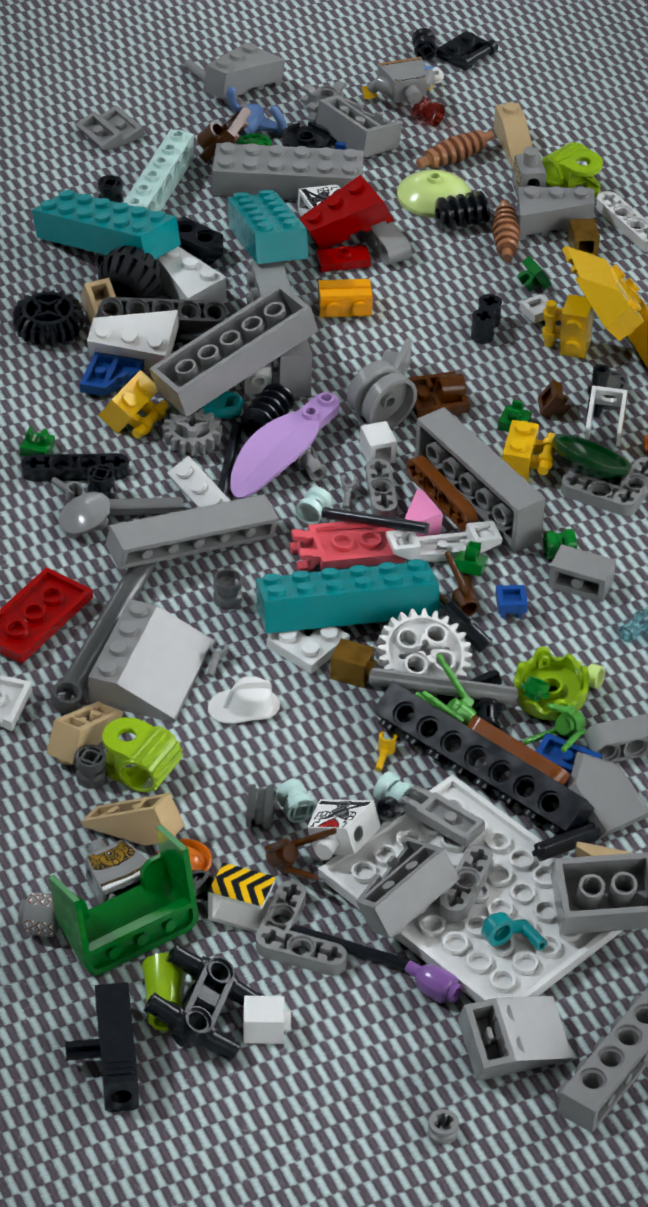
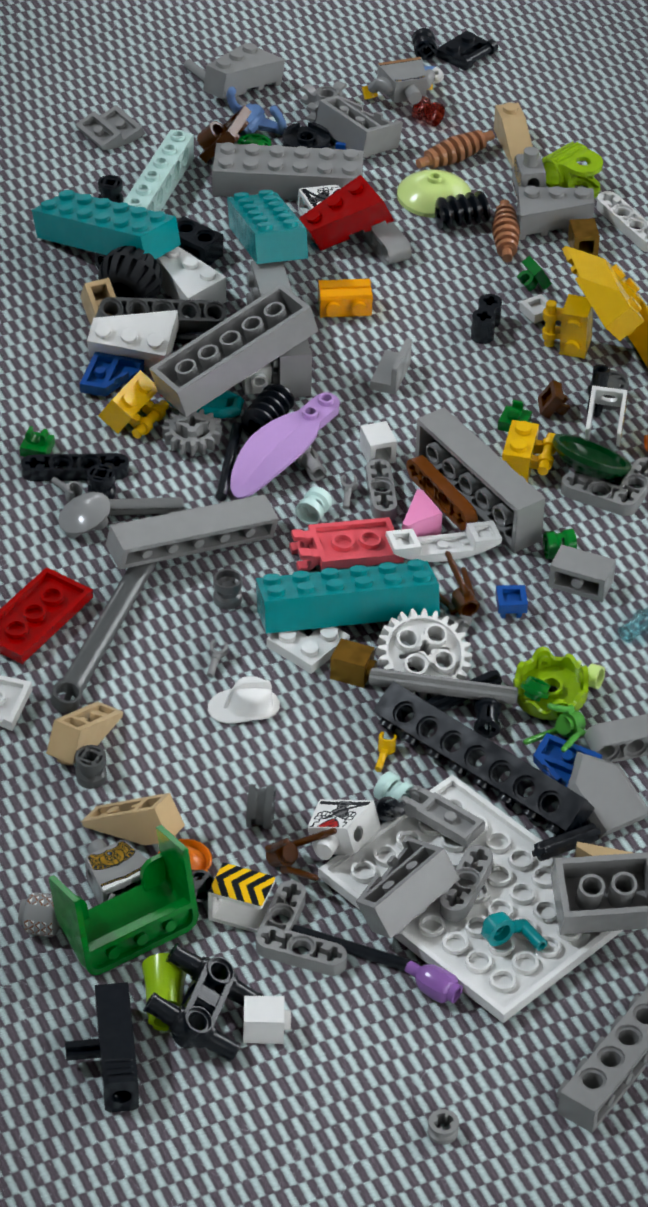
black gear [13,289,84,347] -> none
slope [88,599,213,723] -> none
lime piece [102,717,183,793] -> none
white plate [167,456,230,507] -> none
light aqua wheel [276,779,316,823] -> none
red plate [316,245,371,272] -> none
black bar [322,507,430,534] -> none
light grey wheel [347,360,417,429] -> none
reddish brown plate [408,371,470,418] -> none
bright green plant [415,653,476,726] -> none
black axle [440,601,493,653] -> none
green tile [454,541,488,577] -> none
light grey slope [458,996,573,1082] -> none
dark orange beam [467,715,571,785] -> none

